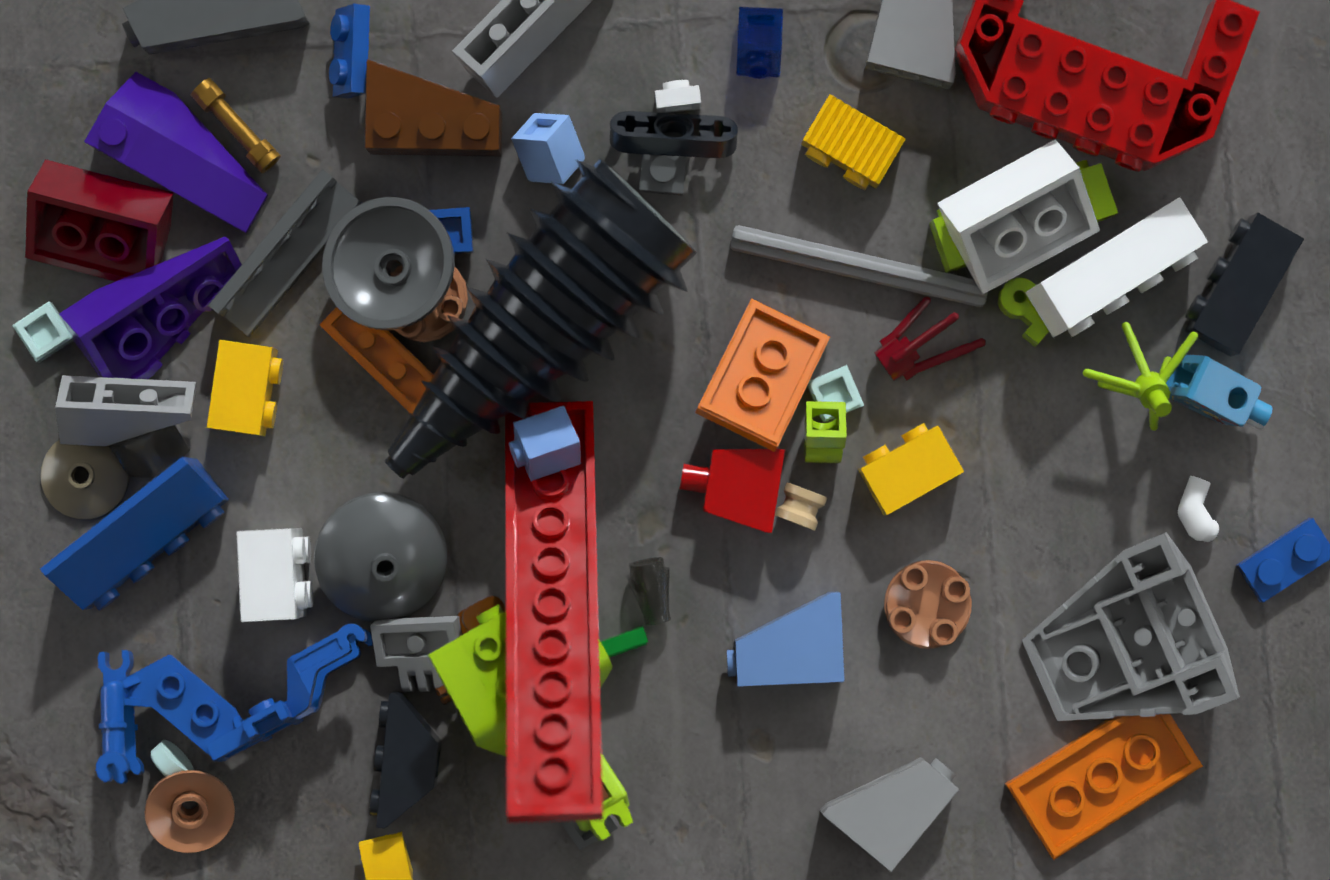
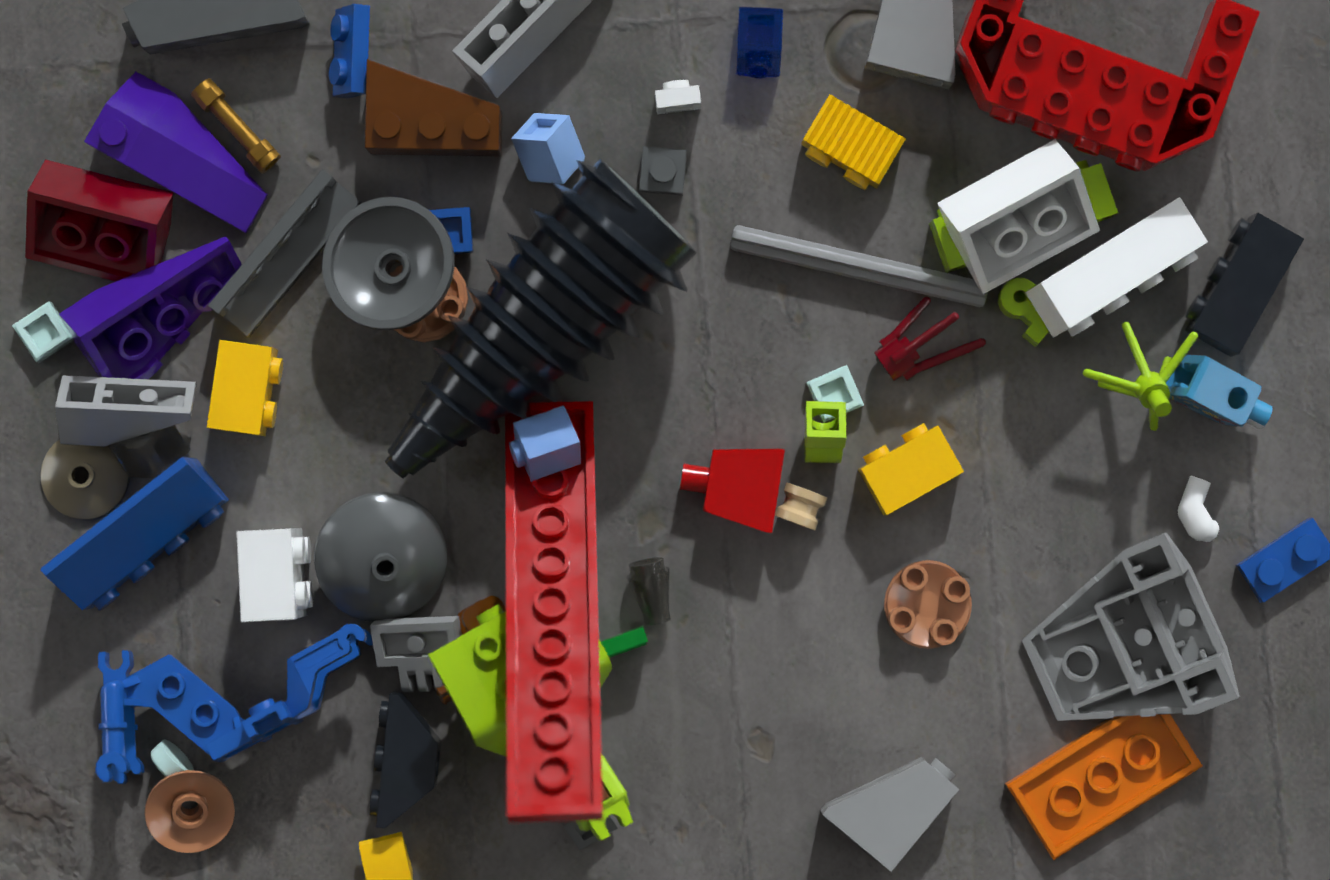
orange tile [319,307,434,413] -> none
black beam [610,111,738,158] -> none
orange tile [695,298,830,452] -> none
medium blue slope [727,591,845,686] -> none

